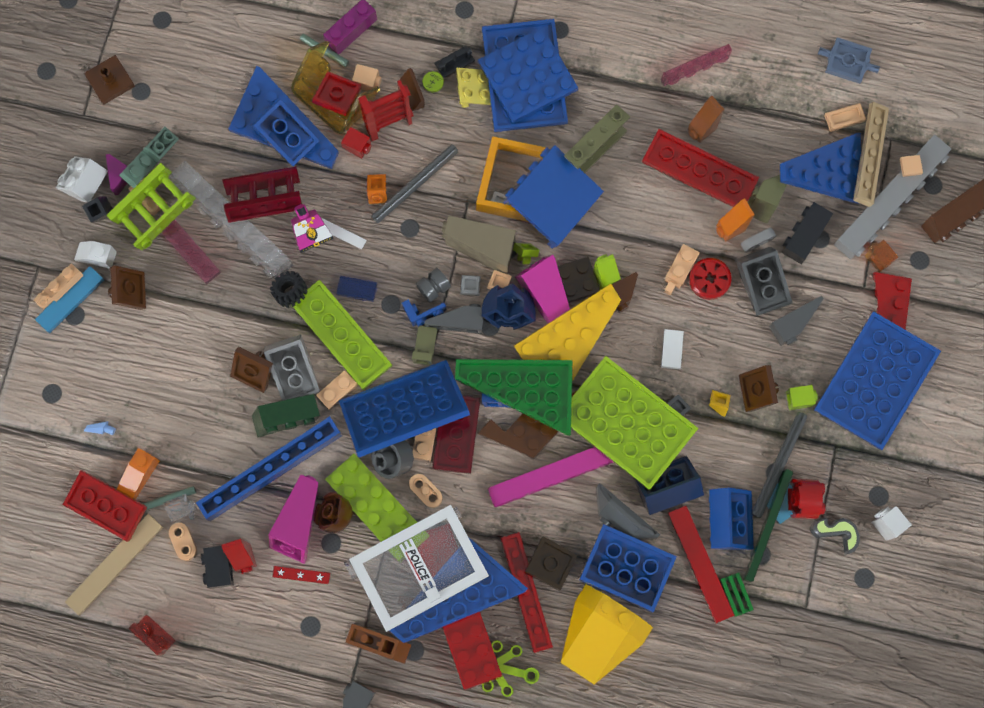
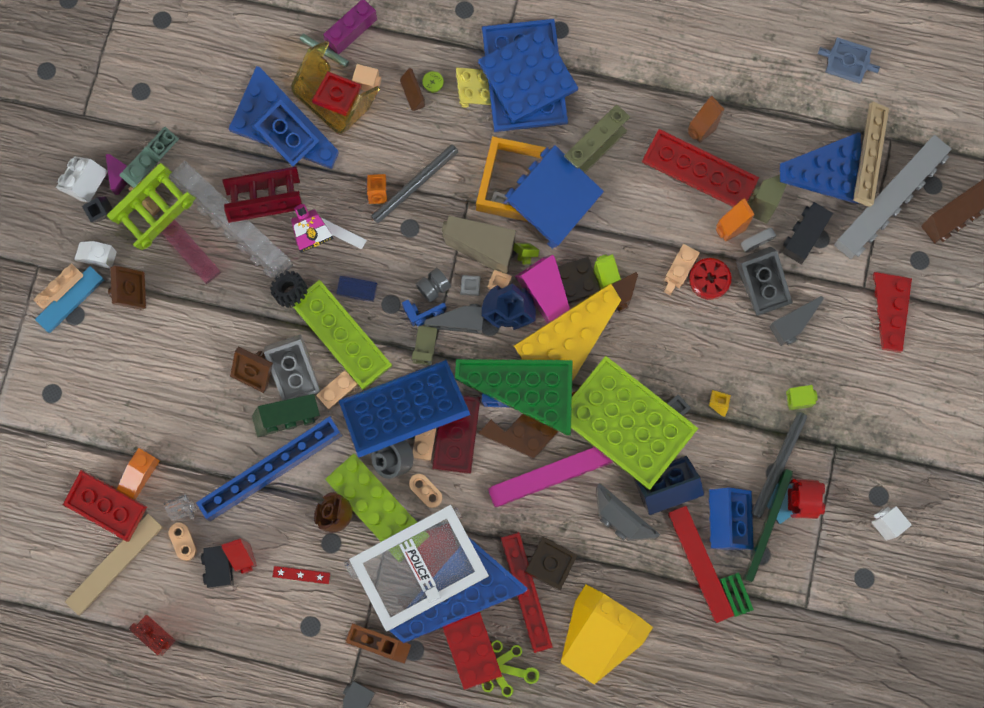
reddish brown tile [84,55,135,105] -> none
light blue bar [84,421,116,435] -> none
sand green bar [142,486,196,510] -> none
dark pink slope [268,475,318,564] -> none
red brick [341,127,372,159] -> none
red fence [358,80,414,142] -> none
black hinge [434,46,475,78] -> none
blue slope [579,524,677,613] -> none
clear pink plate [661,44,732,86] -> none
white tile [661,329,684,370] -> none
reddish brown tile [739,365,779,412] -> none
dark grey animal [810,518,860,555] -> none
blue plate [814,311,941,450] -> none
light nougat tile [824,103,867,132] -> none
clear orange brick [865,240,898,273] -> none
light nougat tile [900,155,923,177] -> none

